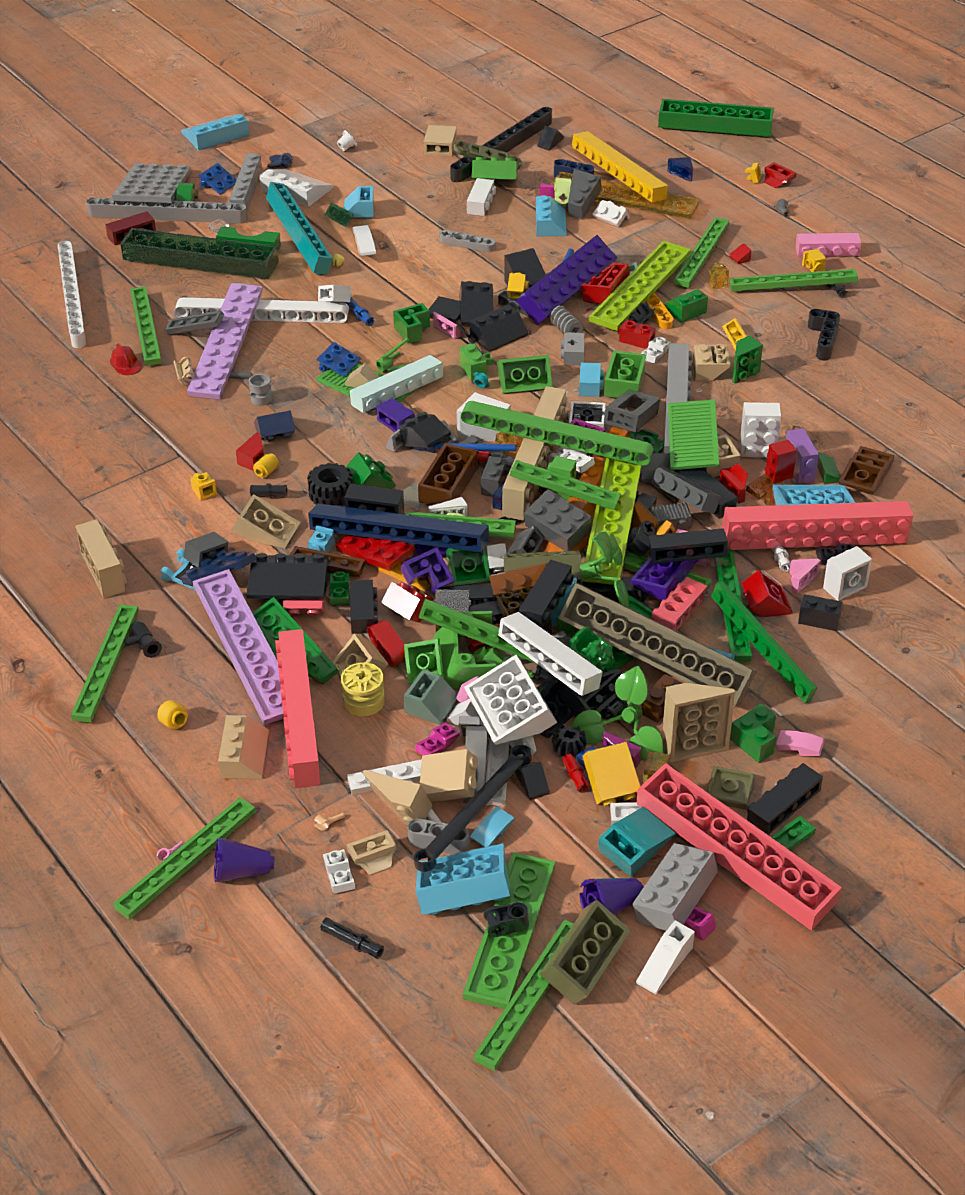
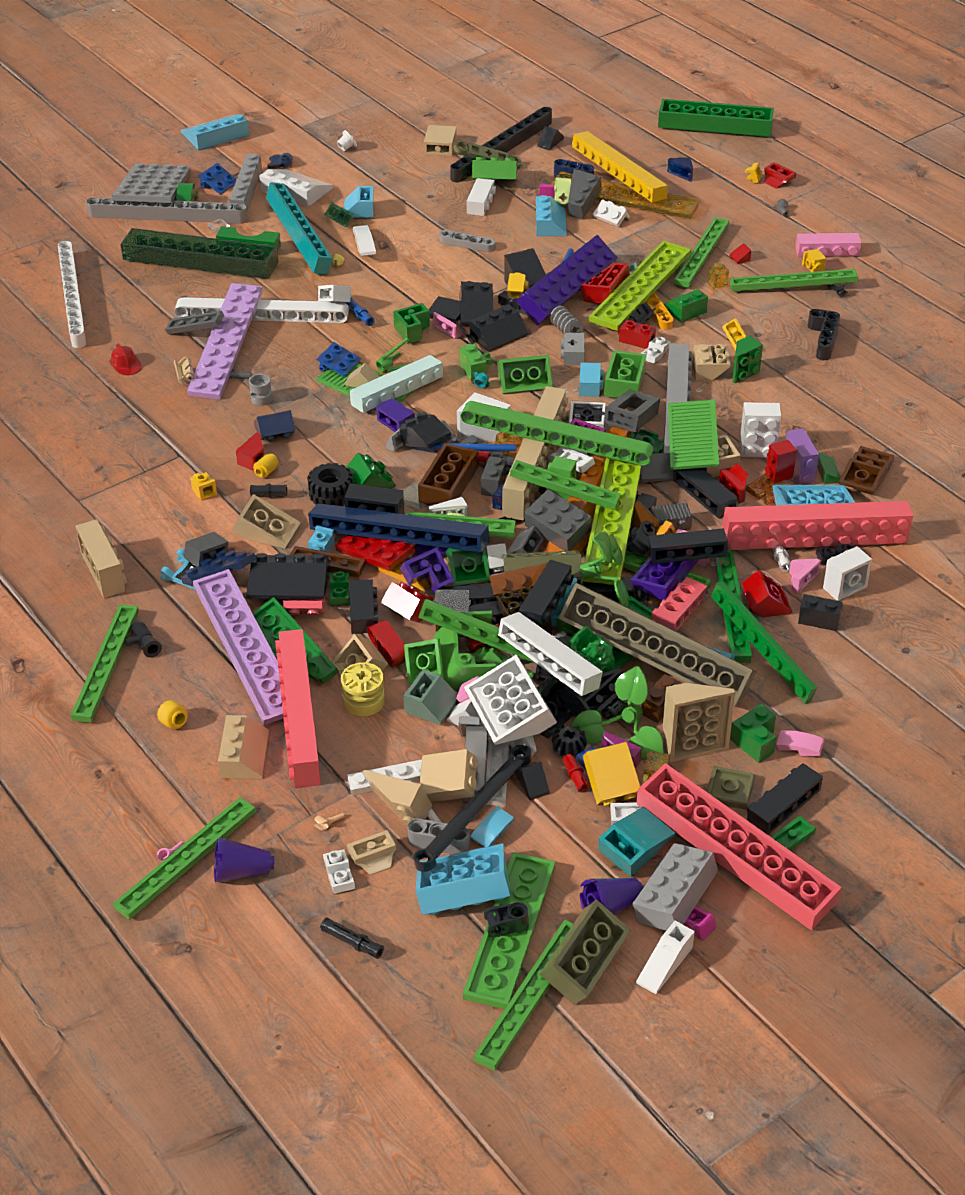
dark red brick [105,211,156,245] -> none
bright green plate [130,286,162,366] -> none
dark pink slope [415,722,460,756] -> none
dark grey brick [651,466,722,513] -> none

